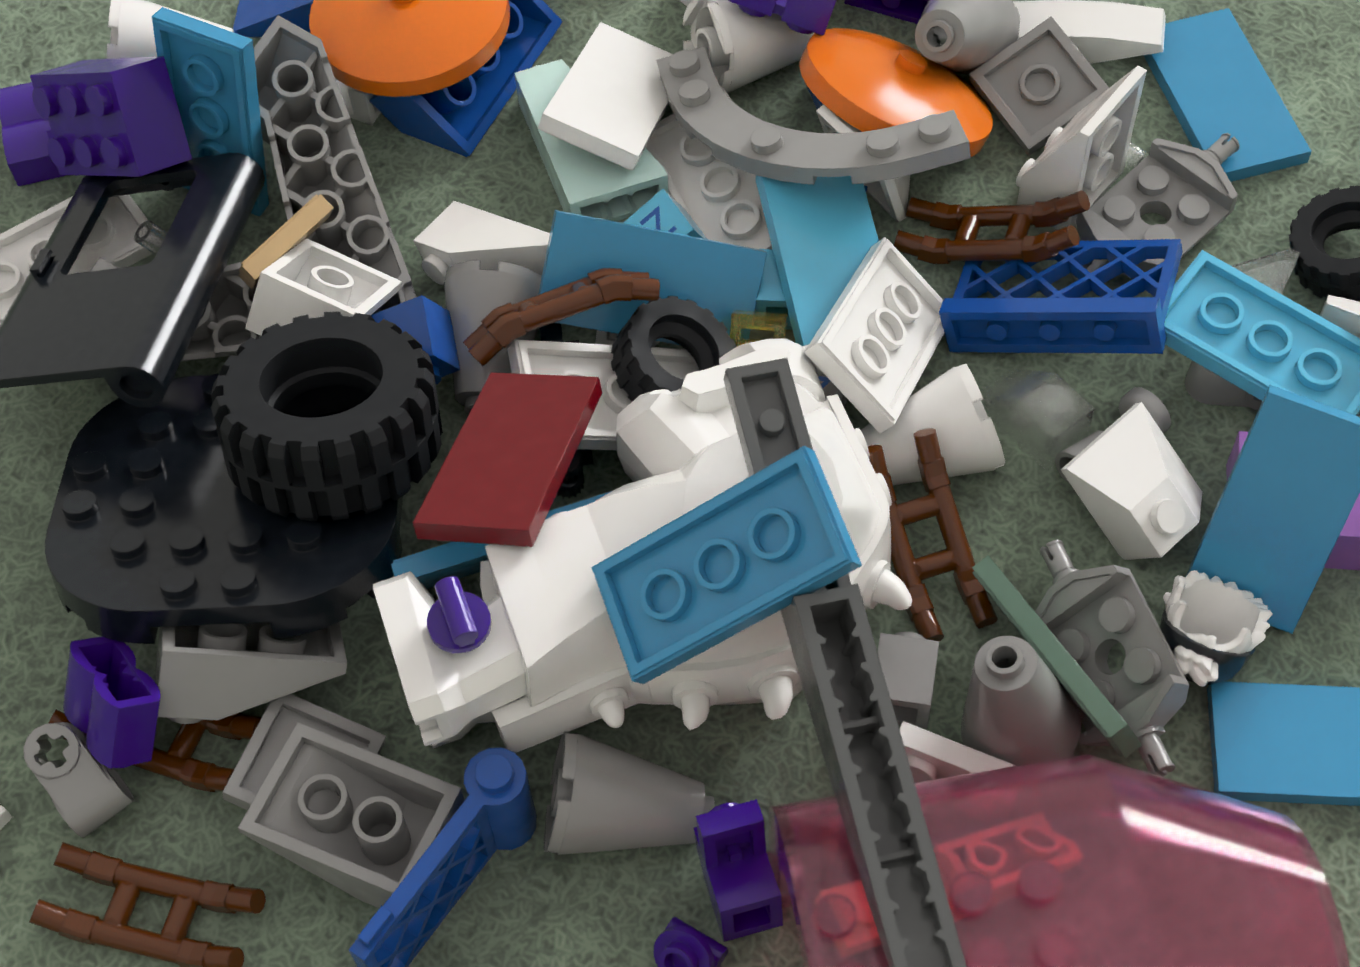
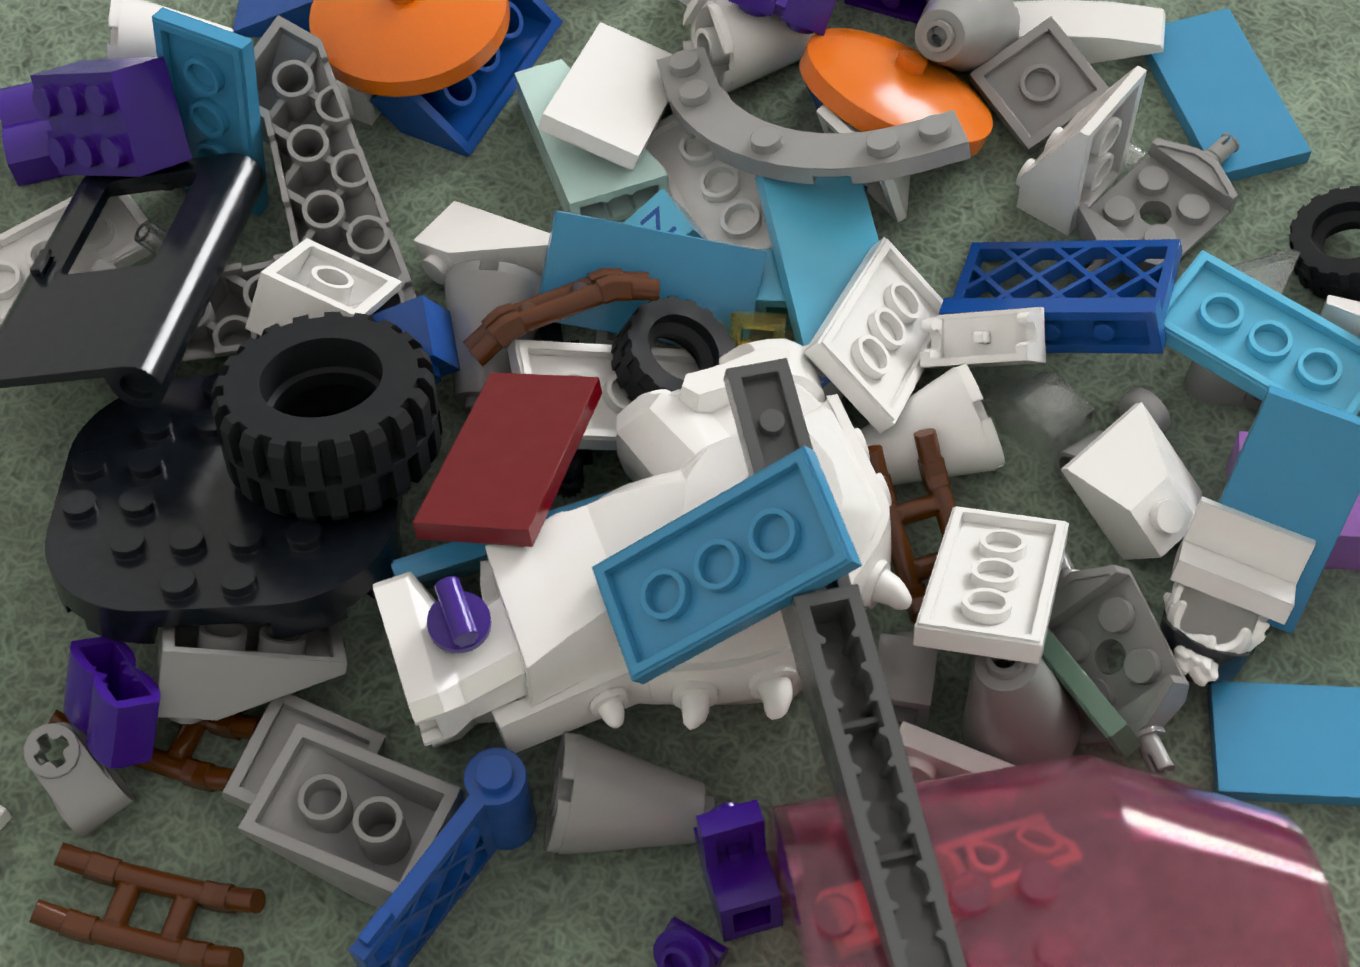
tan tile [239,194,334,289] -> none
reddish brown piece [894,190,1090,264] -> none
none -> white tile [913,506,1069,665]
none -> white hinge [920,307,1046,370]
none -> white panel [1170,496,1316,625]

